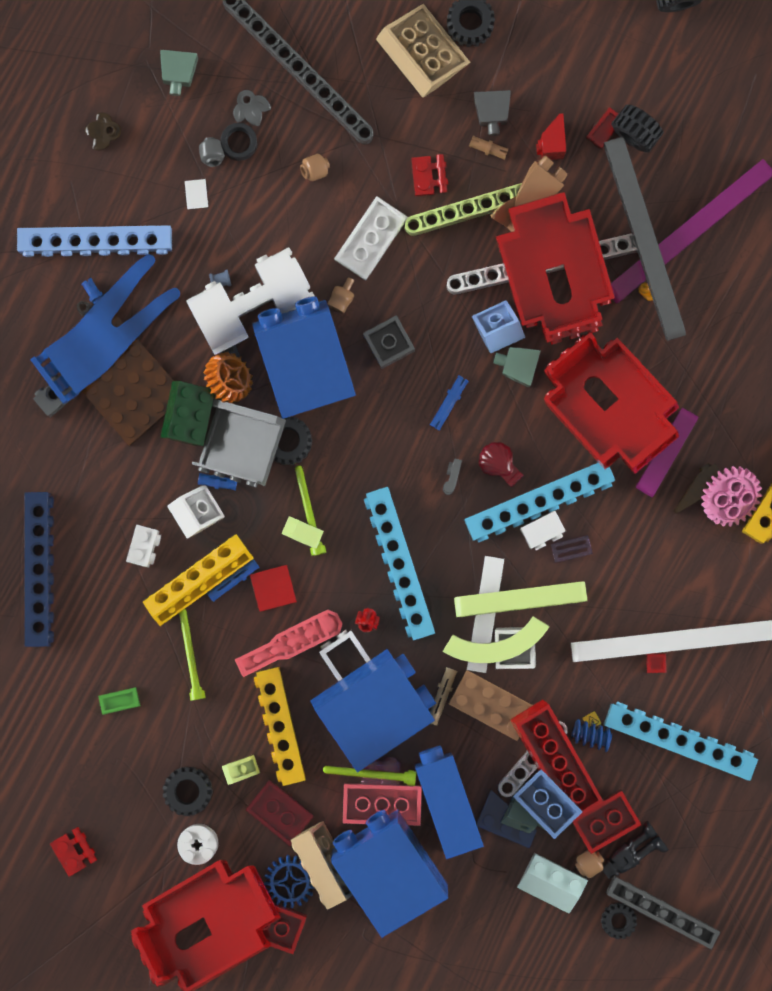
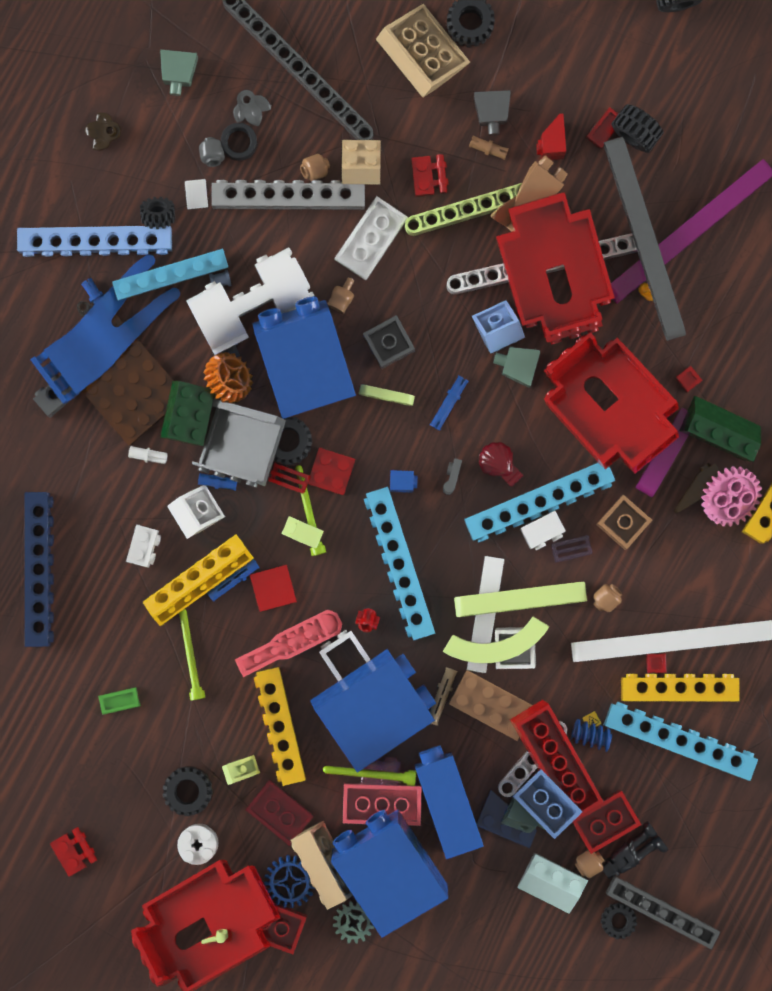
none -> medium azure brick [112,249,228,301]
none -> white axle [128,446,168,464]
none -> black tyre [140,196,175,229]
none -> yellowish green hand [202,929,228,944]
none -> light grey brick [212,180,365,210]
none -> red tile [268,463,310,494]
none -> red plate [308,447,356,496]
none -> sand green gear [333,901,374,944]
none -> tan brick [342,140,381,184]
none -> yellowish green beam [359,385,415,406]
none -> blue brick [390,470,418,493]
none -> medium nougat head [594,584,622,612]
none -> medium nougat brick [596,495,652,550]
none -> yellow brick [621,674,739,701]
none -> red tile [675,366,703,392]
none -> dark green slope [679,396,761,462]

